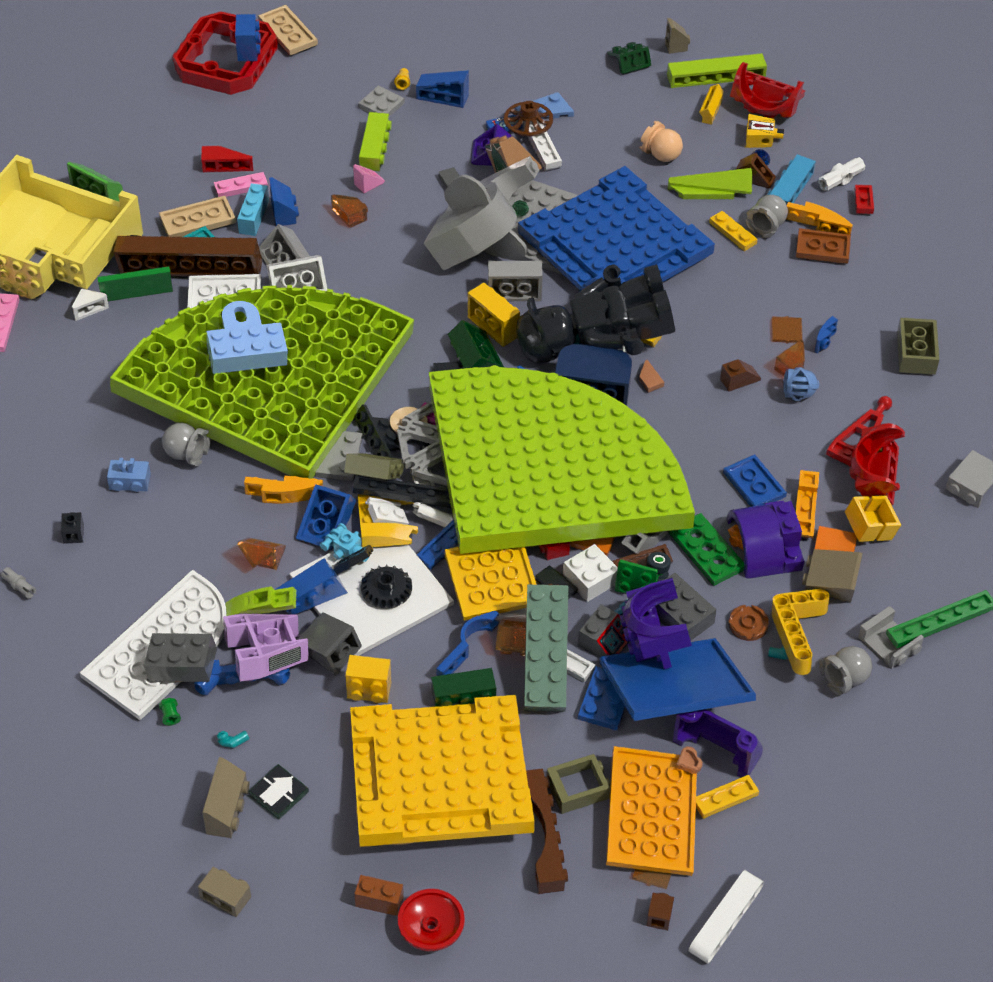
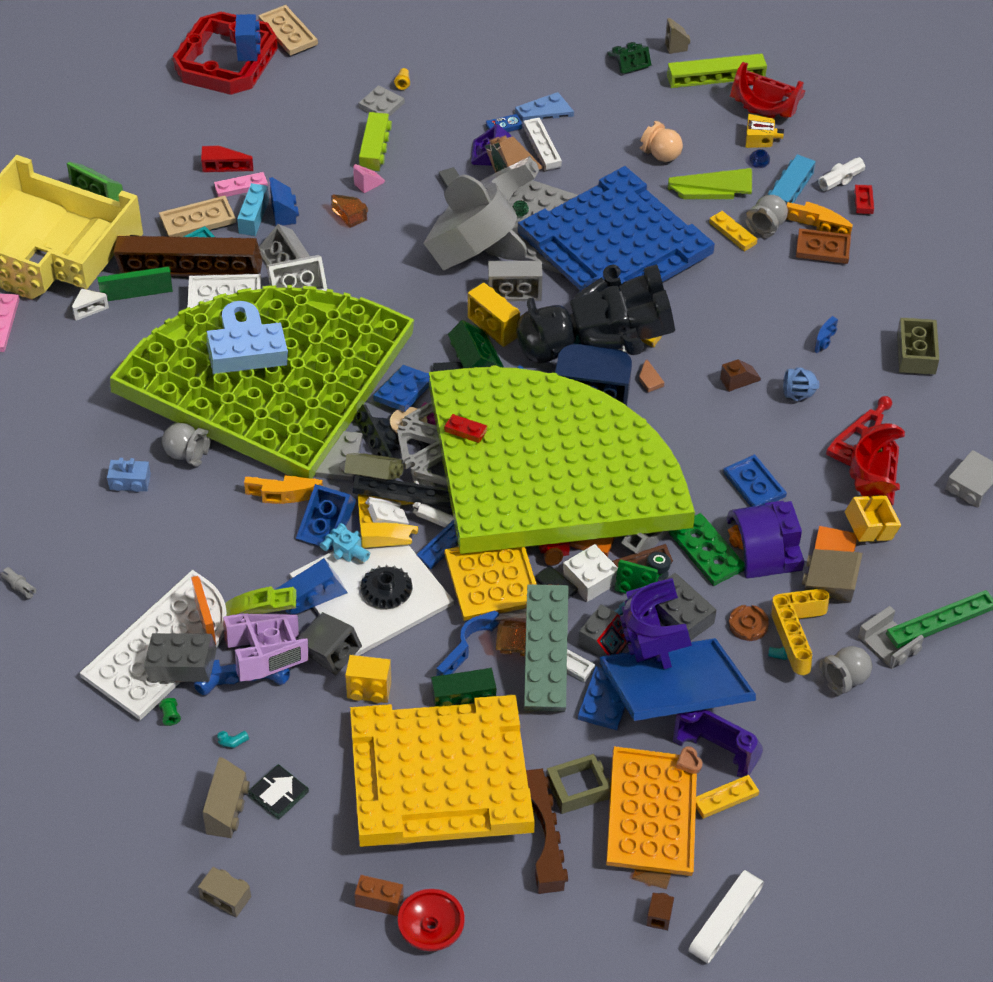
black brick [61,512,84,544] -> none
clear orange slope [237,537,286,570] -> none
black tile [333,545,374,575] -> none
blue wedge [416,70,469,108] -> none
reddish brown wheel [504,101,553,136] -> none
yellow piece [699,84,724,125] -> none
reddish brown slope [736,153,776,188] -> none
clear orange piece [772,316,803,344] -> none
clear orange slope [774,340,805,377] -> none
light orange slope [795,470,819,538] -> none
none -> orange tile [191,576,216,644]
none -> blue plate [373,365,429,412]
none -> red plate [444,414,487,443]
none -> reddish brown piece [544,548,563,566]

